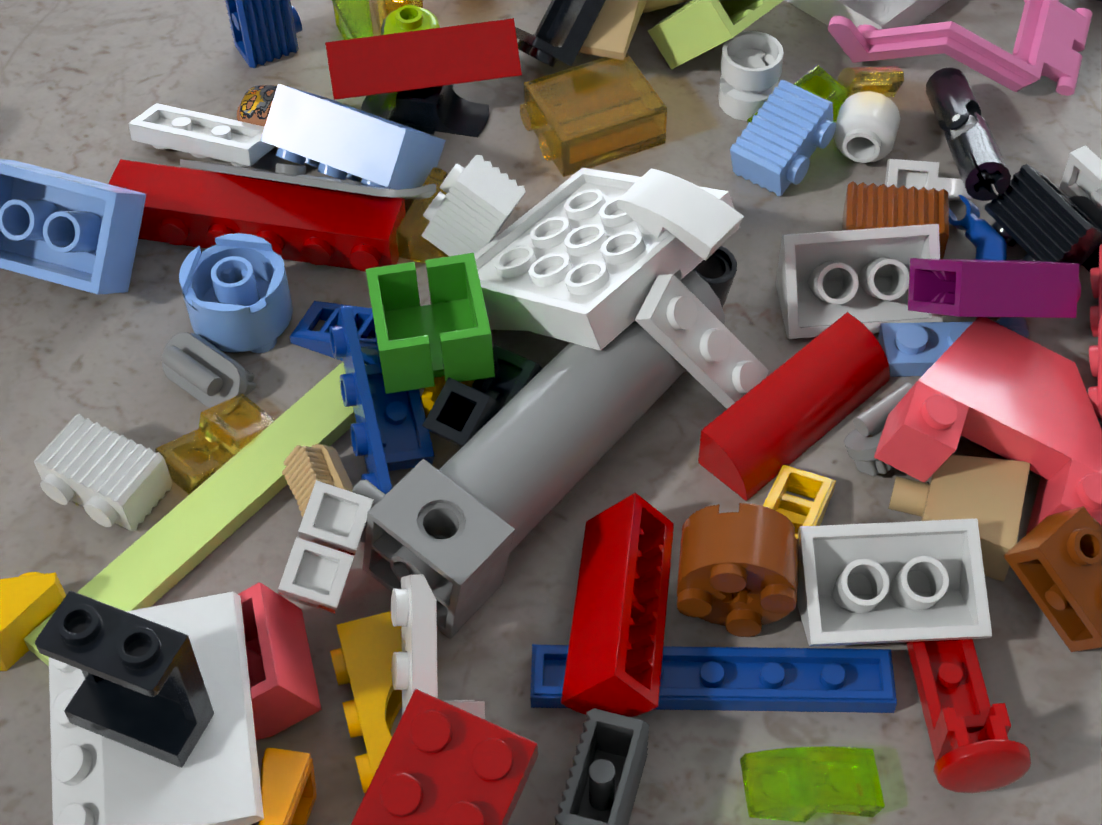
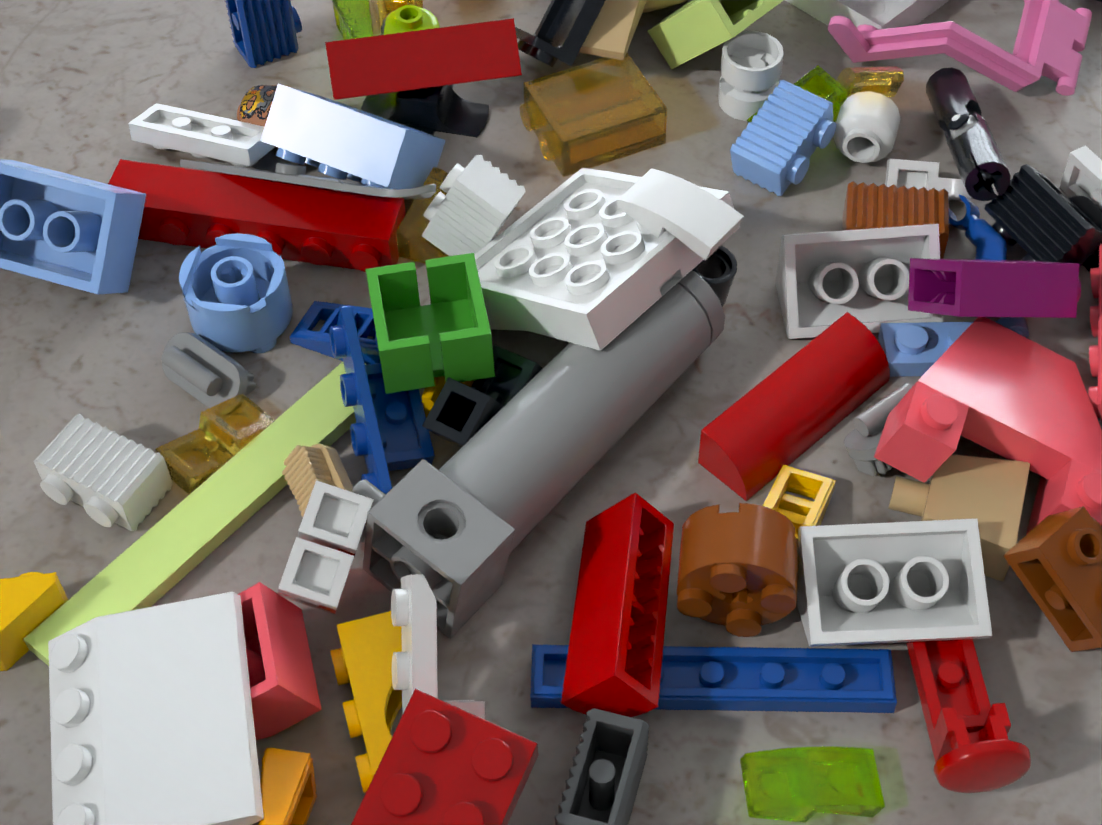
black panel [35,590,214,768] -> none
white plate [635,274,769,409] -> none

